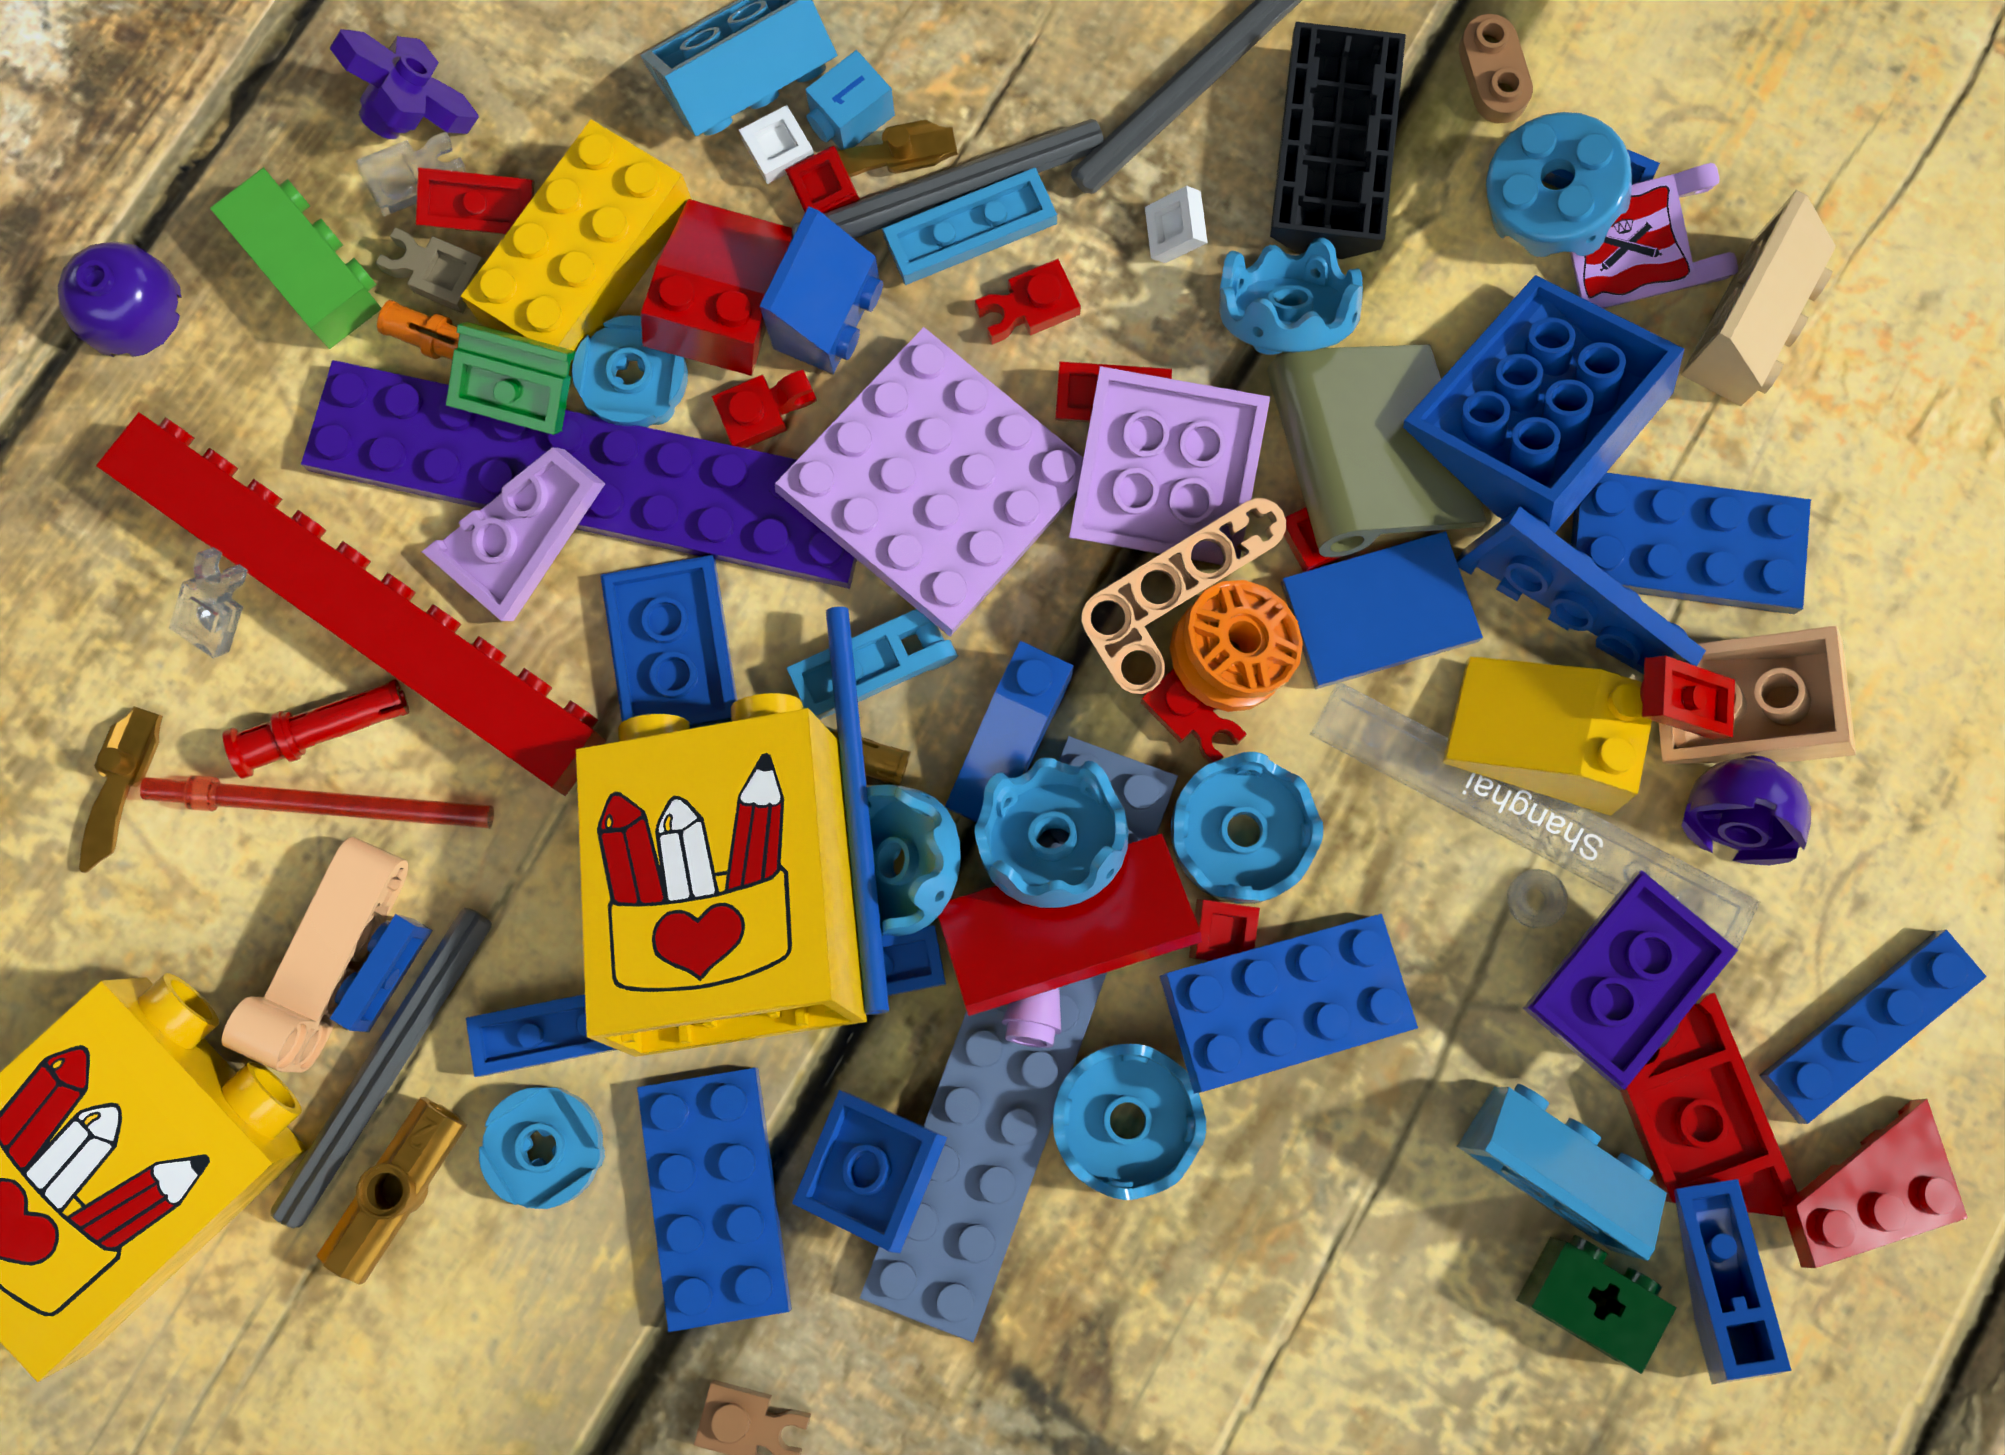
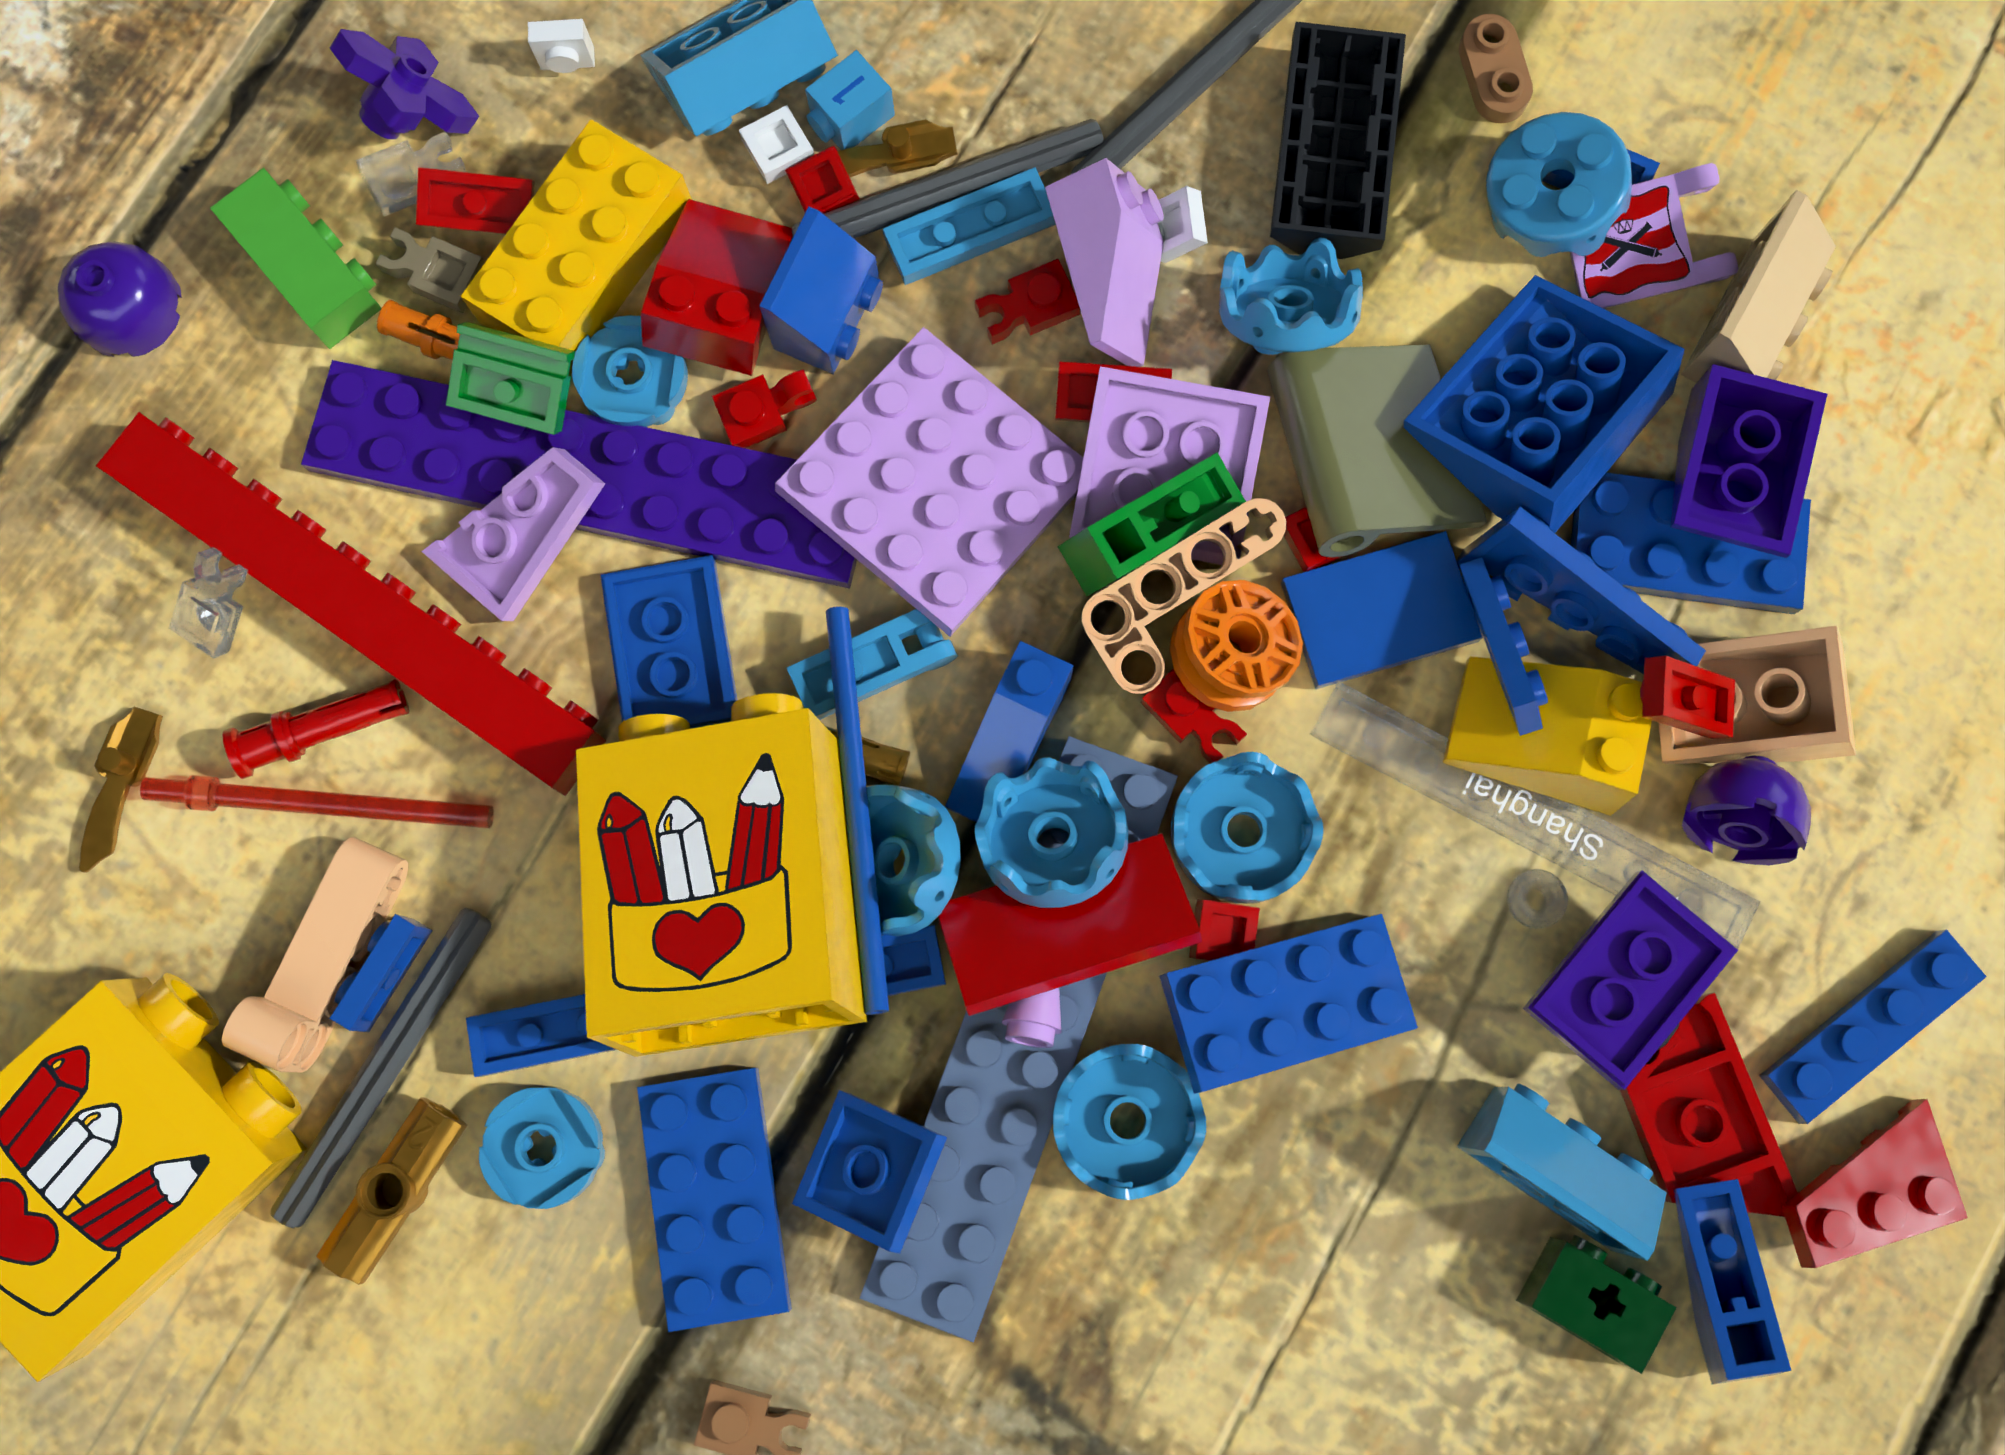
none -> white plate [528,19,595,73]
none -> lavender slope [1045,158,1164,367]
none -> green slope [1058,452,1246,596]
none -> blue plate [1460,557,1548,736]
none -> dark purple slope [1670,364,1828,558]

